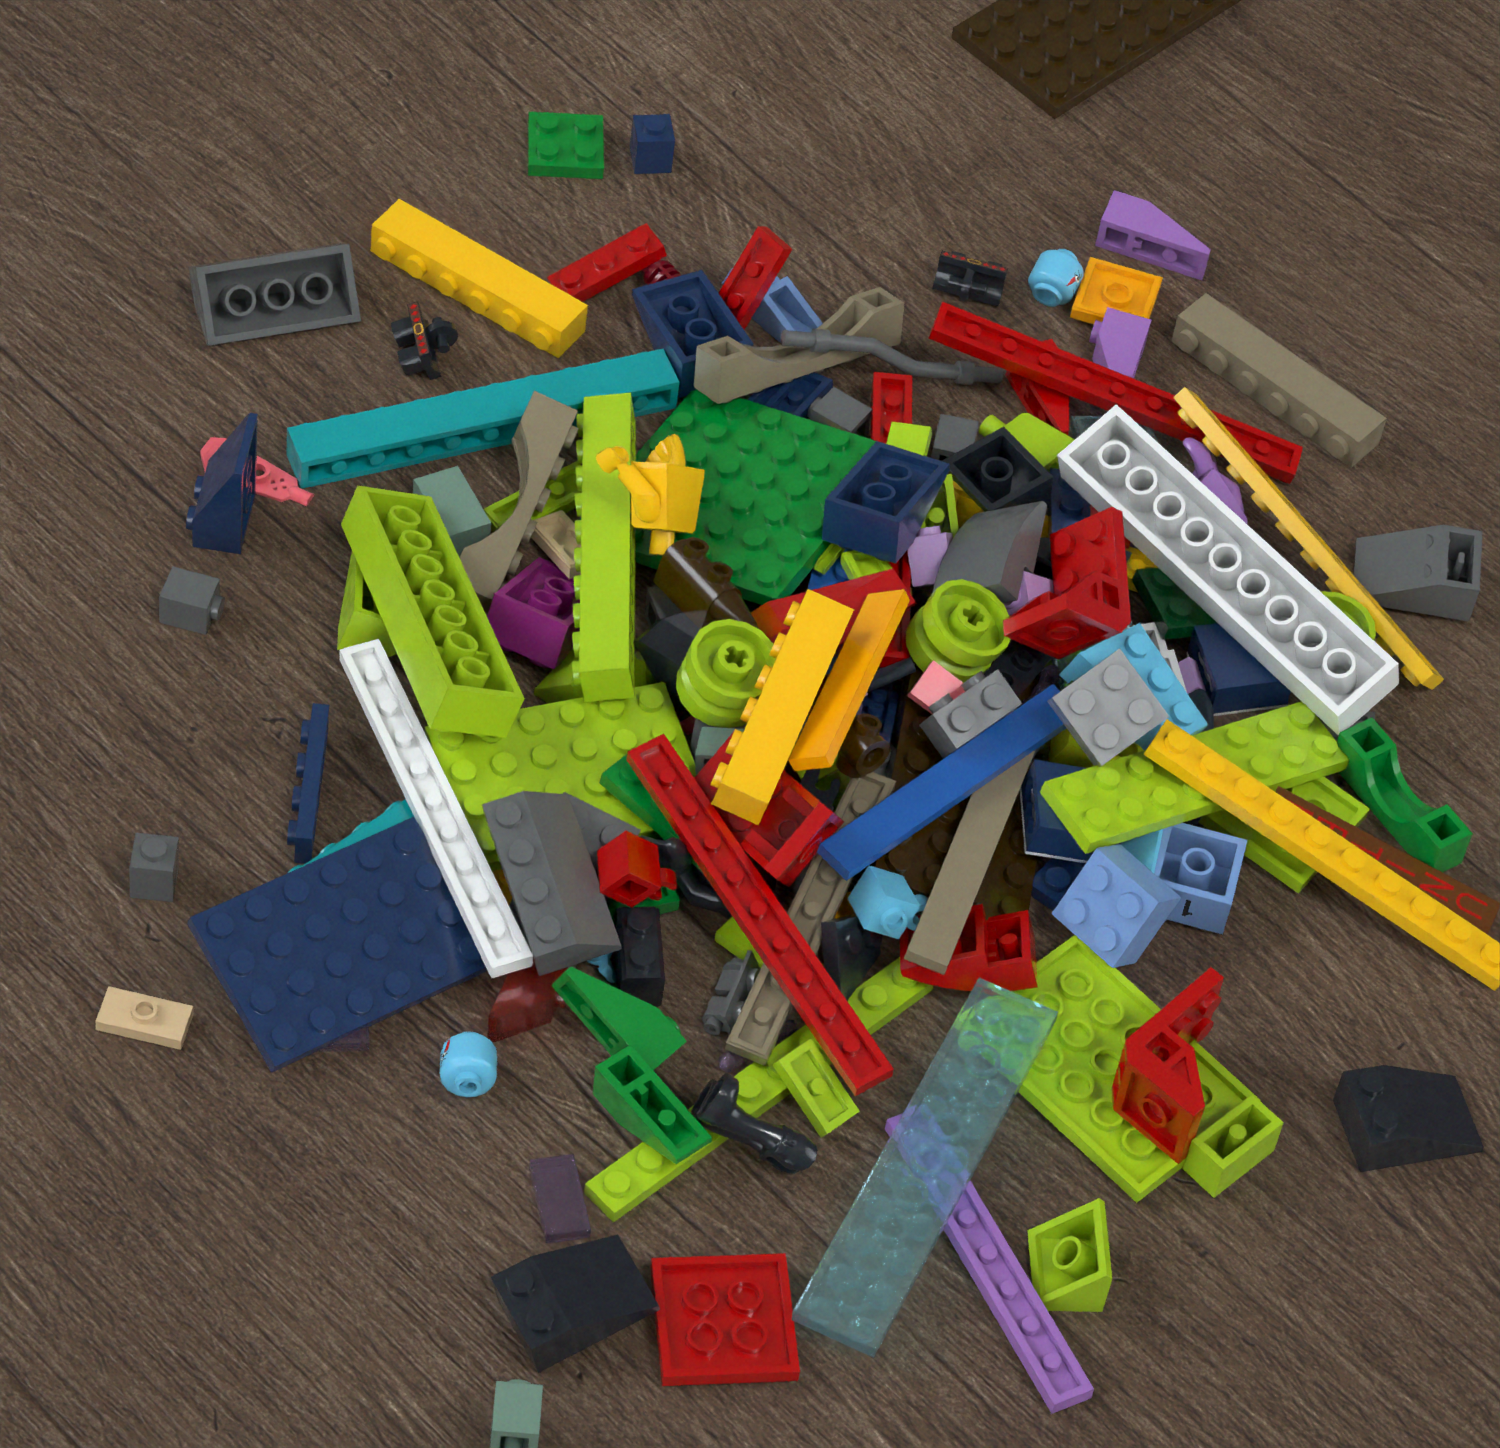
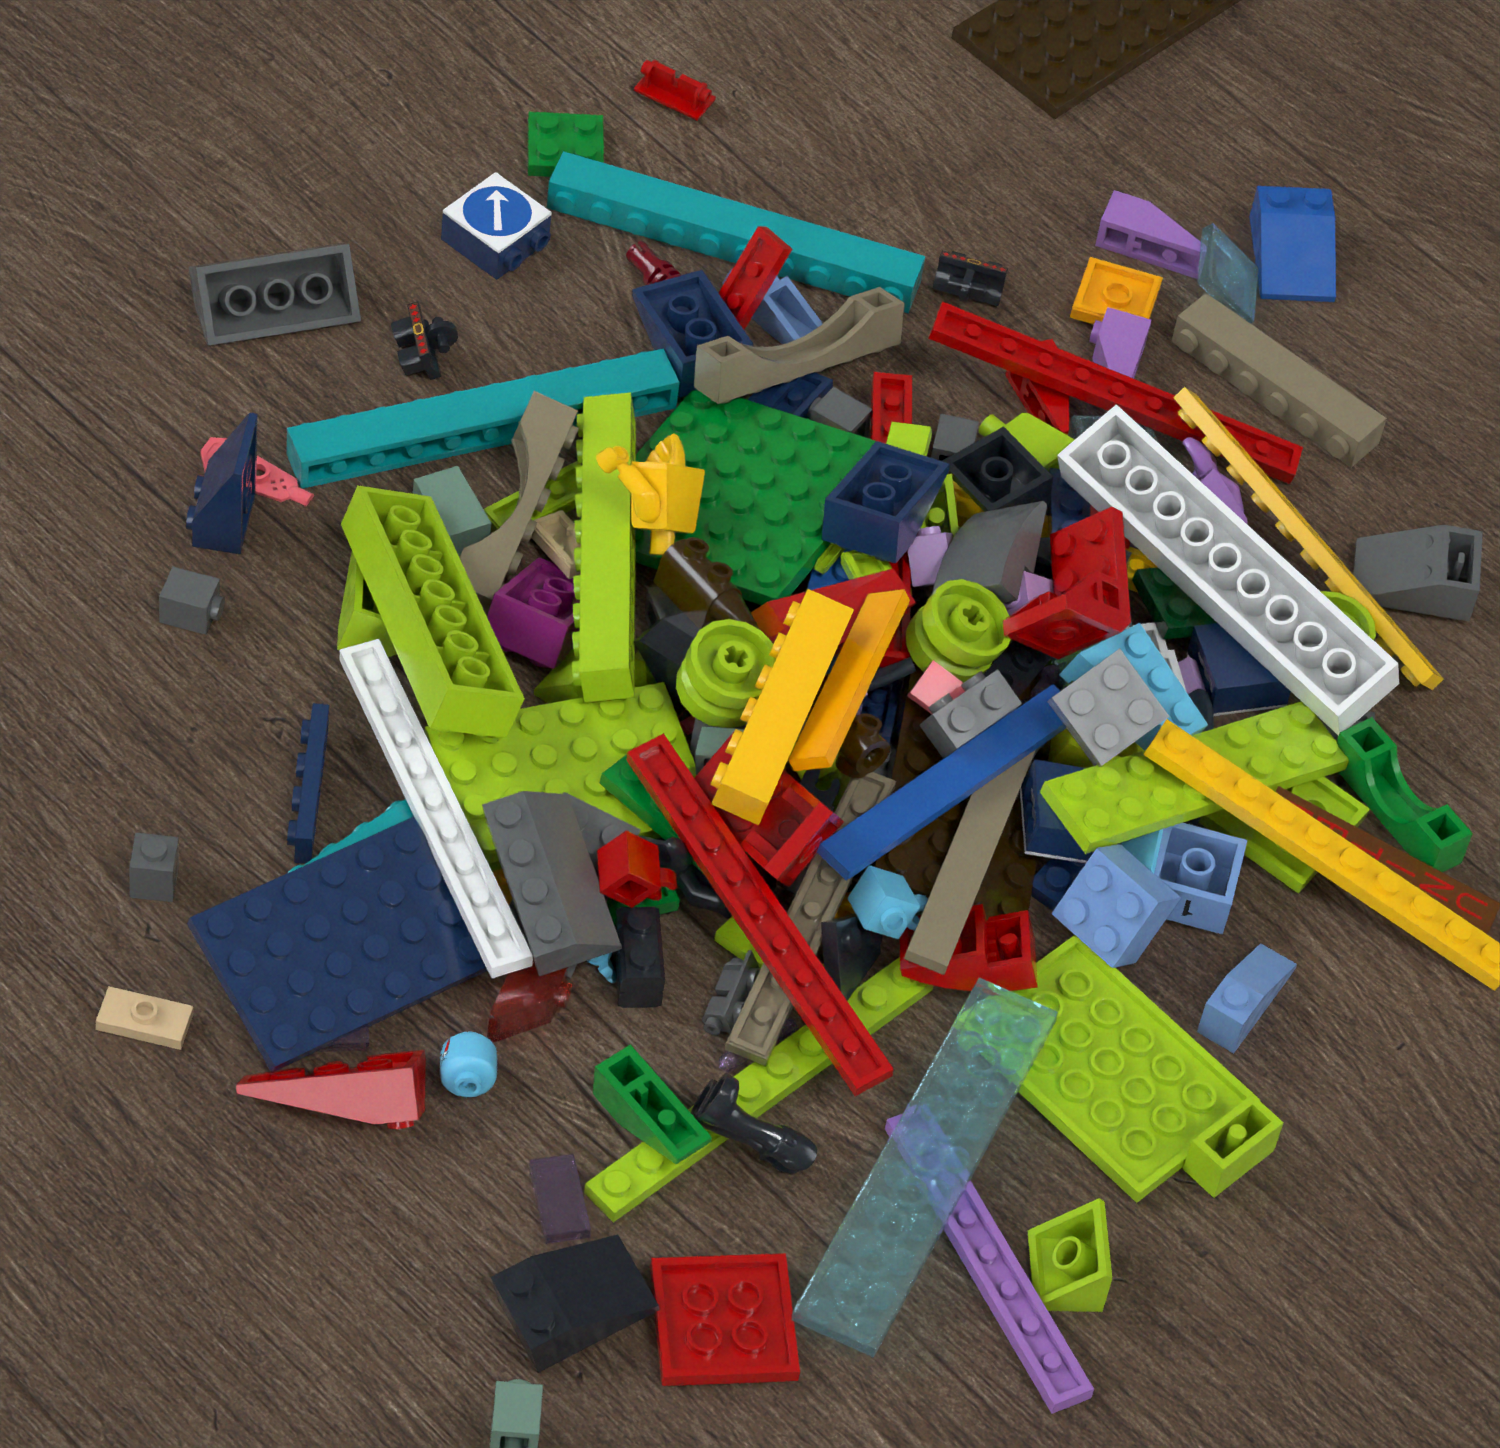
yellow brick [370,199,588,358] -> none
red plate [546,223,667,302] -> none
green slope [551,967,687,1071] -> none
dark blue brick [629,114,675,174] -> none
lime plate [772,1038,860,1138] -> none
dark grey bar [781,329,1003,385] -> none
medium azure head [1028,249,1084,307] -> none
red bracket [1111,967,1224,1164] -> none
black slope [1333,1065,1484,1172] -> none
none -> wedge [236,1050,426,1129]
none -> piece [441,172,552,280]
none -> teal brick [546,151,926,314]
none -> red hinge [633,59,716,121]
none -> medium blue slope [1197,943,1297,1054]
none -> clear light blue plate [1198,223,1258,324]
none -> blue slope [1249,186,1336,302]

